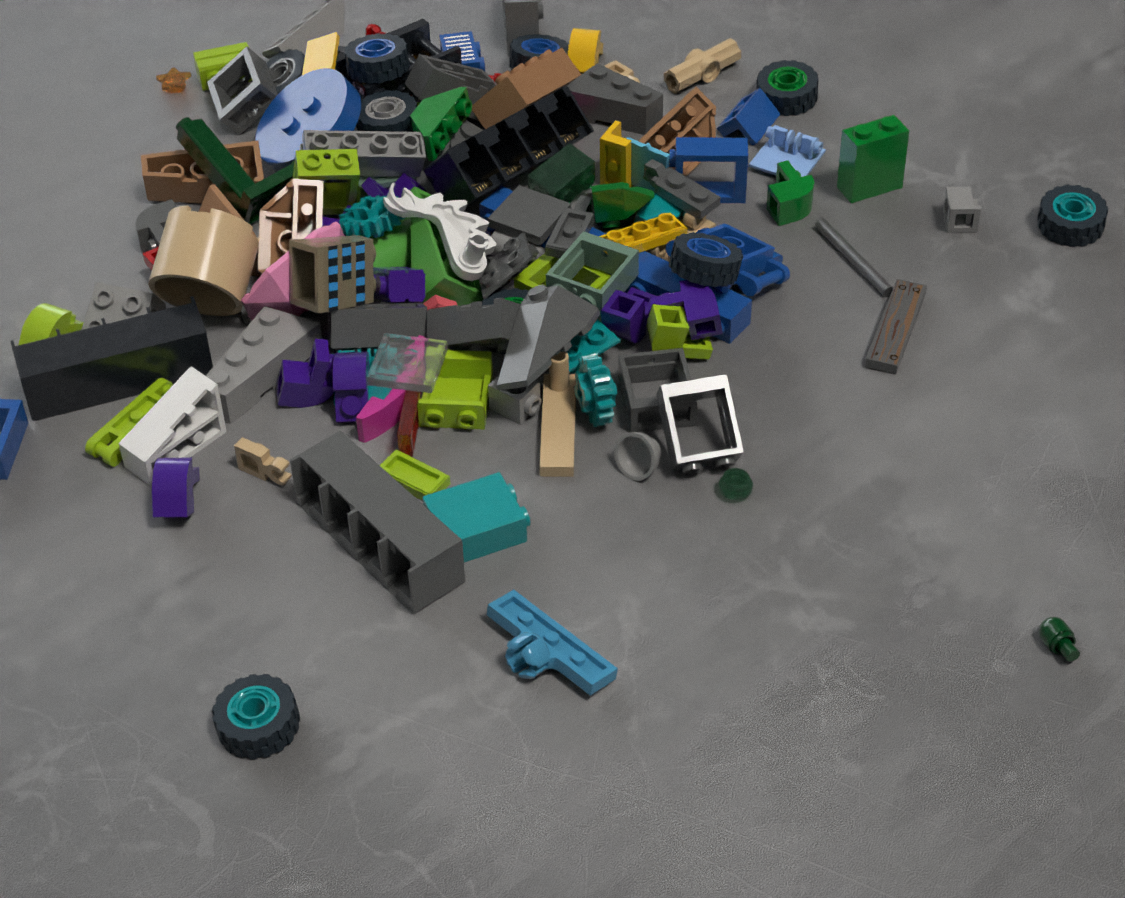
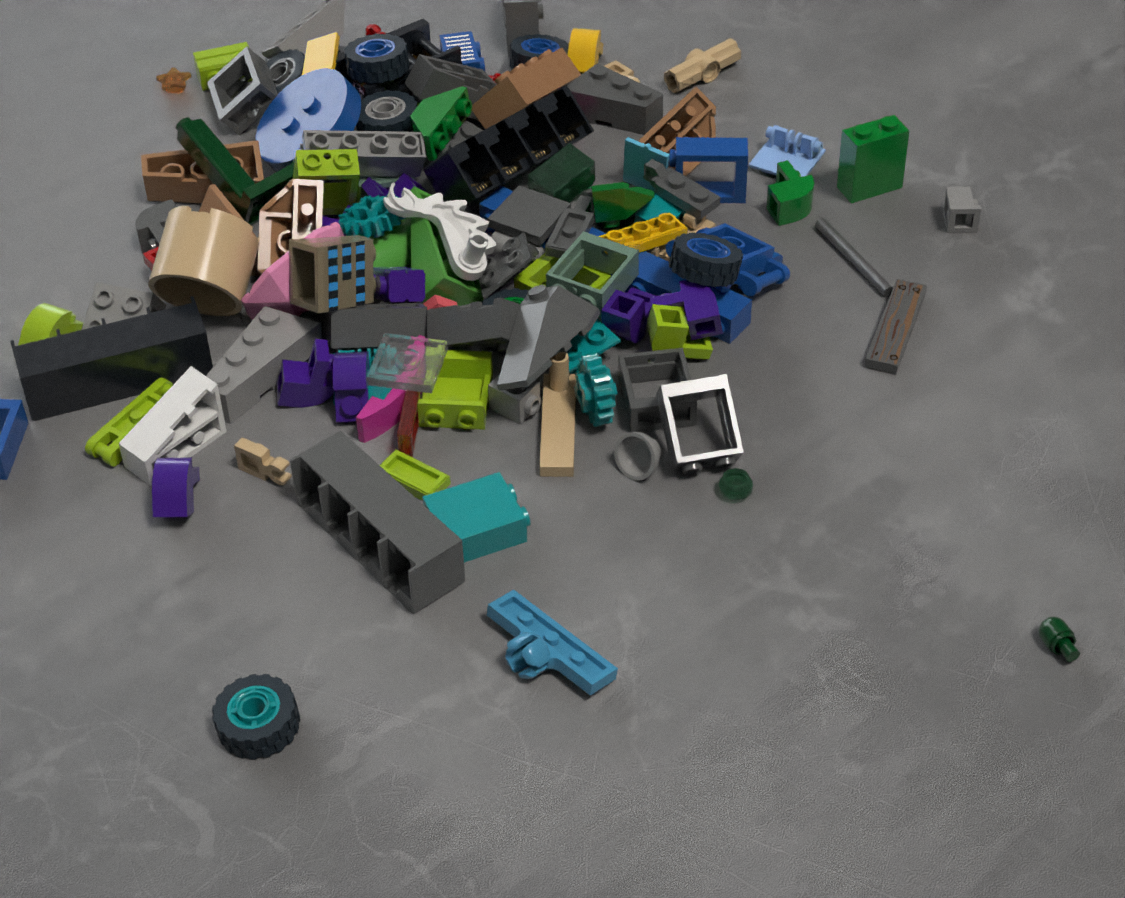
yellow panel [600,121,631,188] -> none
blue panel [717,88,780,145] -> none
black wheel [757,60,819,116] -> none
black wheel [1037,184,1108,247] -> none

